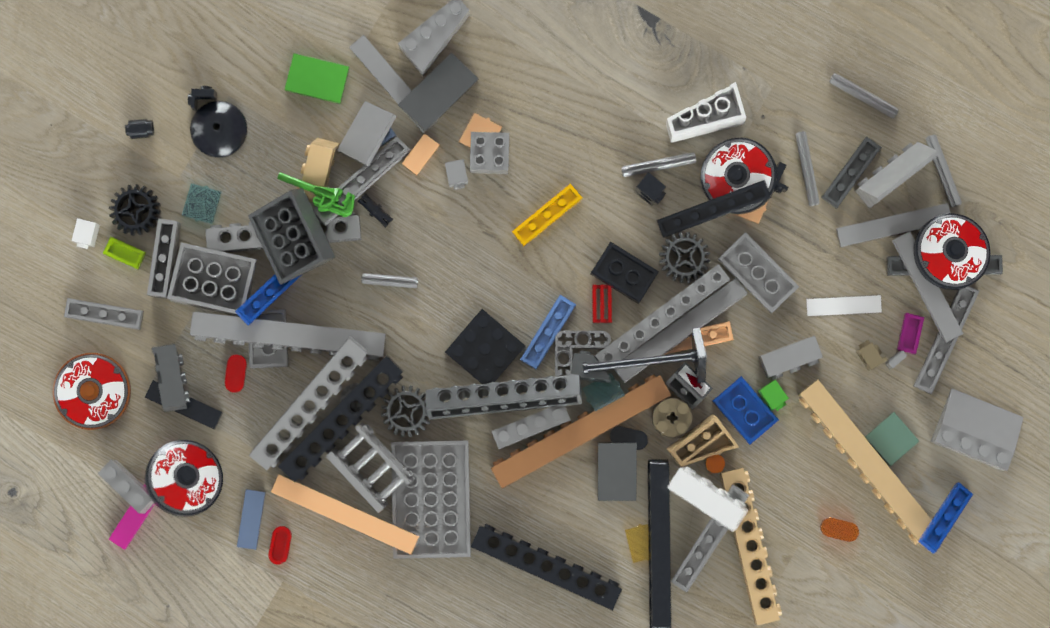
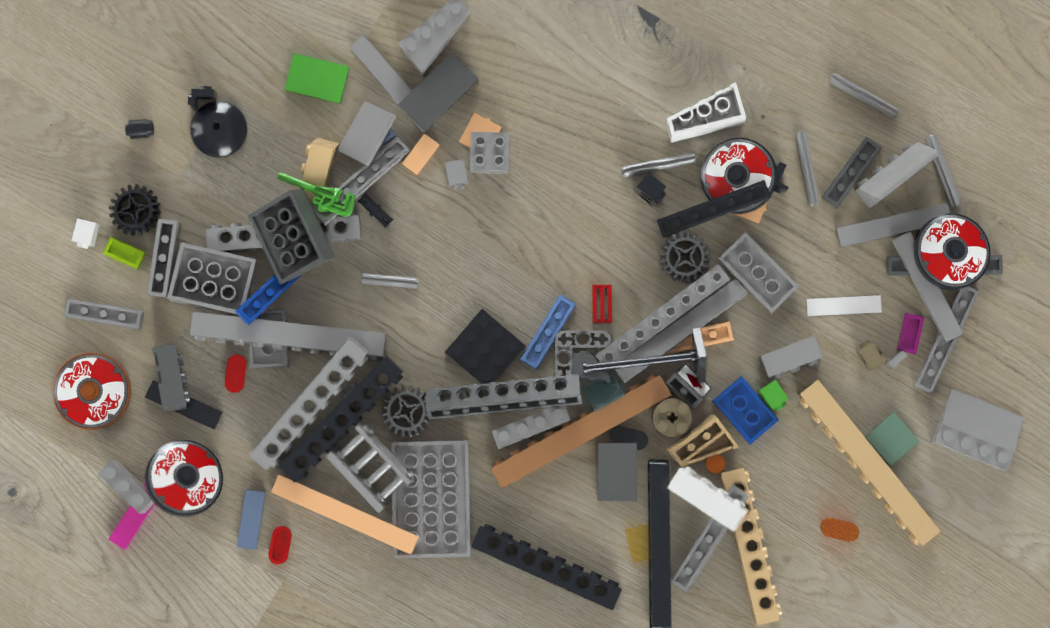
clear light blue piece [182,183,222,224] -> none
yellow tile [512,183,583,246] -> none
black tile [590,241,659,304] -> none
blue tile [918,482,973,553] -> none

